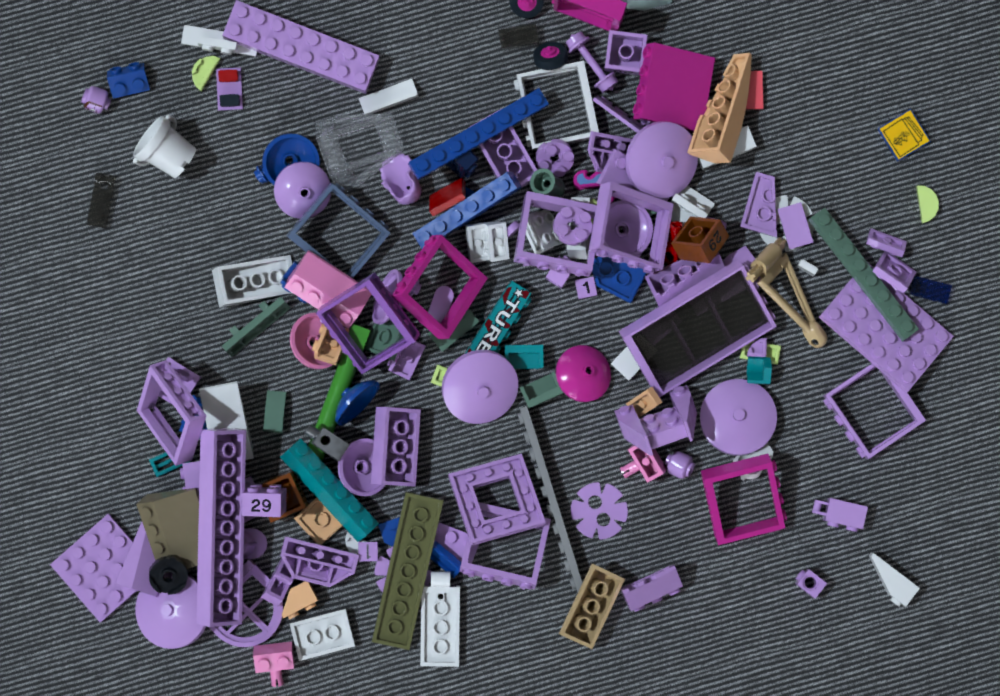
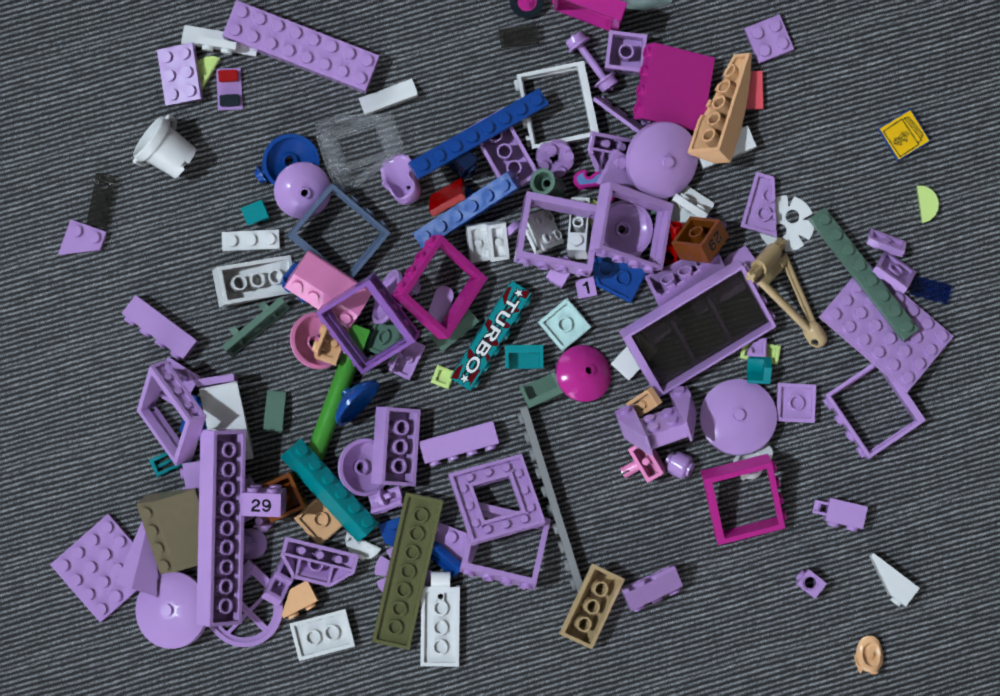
lavender head [81,86,111,114] -> none
blue bracket [107,62,150,99] -> none
black plate [149,555,188,595] -> none
bright pink brick [253,641,295,687] -> none
flat silver torso [304,424,349,461] -> none
lavender tile [358,542,378,562] -> none
lavender dish [442,350,518,424] -> none
black wheel [533,42,568,70] -> none
lavender plate [553,207,592,246] -> none
lavender piece [571,482,628,540] -> none
lavender piece [777,202,813,250] -> none
white tile [796,259,818,276] -> none
none -> lavender wing [58,219,108,255]
none -> lavender brick [122,295,199,360]
none -> lavender plate [157,43,203,107]
none -> lavender plate [195,374,239,388]
none -> white plate [222,229,280,252]
none -> teal panel [240,199,270,226]
none -> lavender plate [253,517,273,532]
none -> lavender hips [368,486,404,516]
none -> lavender brick [419,421,499,467]
none -> light aqua plate [538,298,591,352]
none -> lavender plate [744,14,794,64]
none -> lavender plate [776,383,816,423]
none -> light nougat hat [854,636,883,674]

